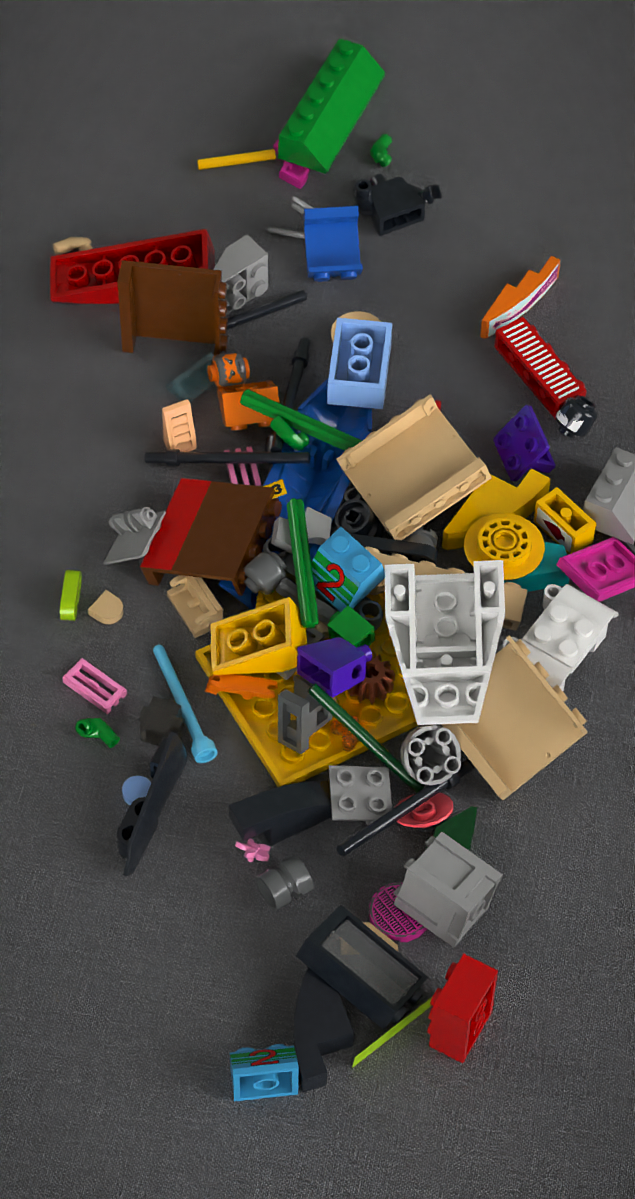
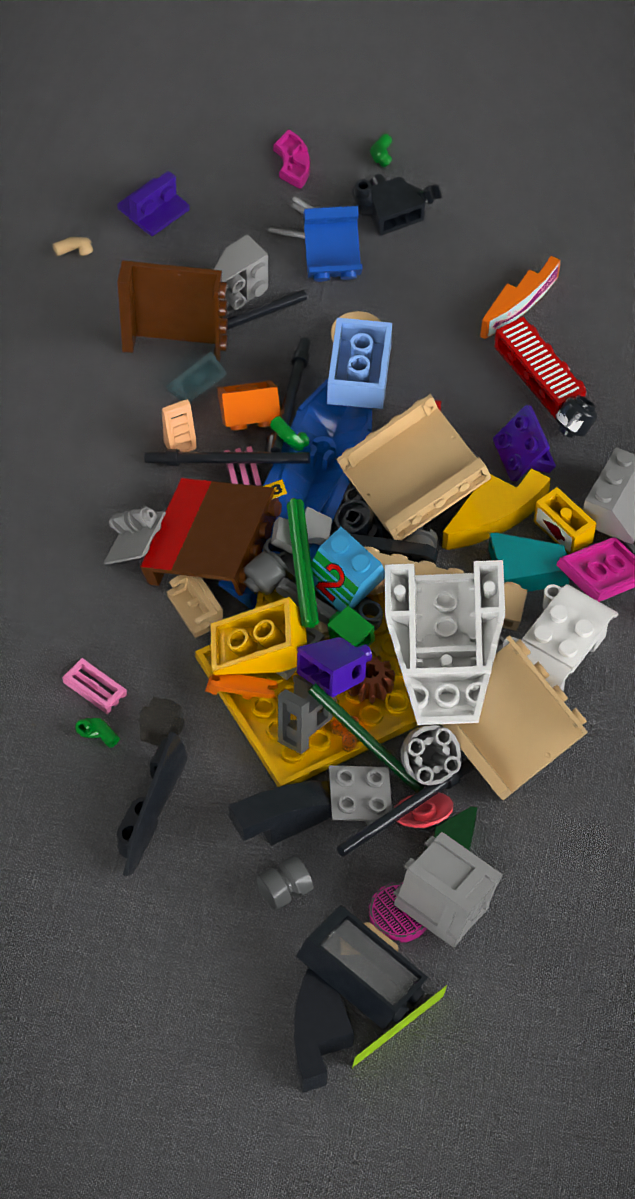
red slope [50,229,215,304] -> none
lime beam [60,570,82,621] -> none
tan tile [88,590,123,624] -> none
light blue tile [122,776,151,805] -> none
medium azure piece [153,644,218,763] -> none
yellow bar [197,149,276,170] -> none
head [207,352,250,389] -> none
dark azure slope [229,1044,299,1102] -> none
bright pink plant [235,838,271,862] -> none
green axle [240,389,363,451] -> none
green slope [278,38,385,174] -> none
red brick [427,953,498,1063] -> none
yellow wheel [464,513,545,580] -> none
none -> dark purple bracket [117,171,190,236]

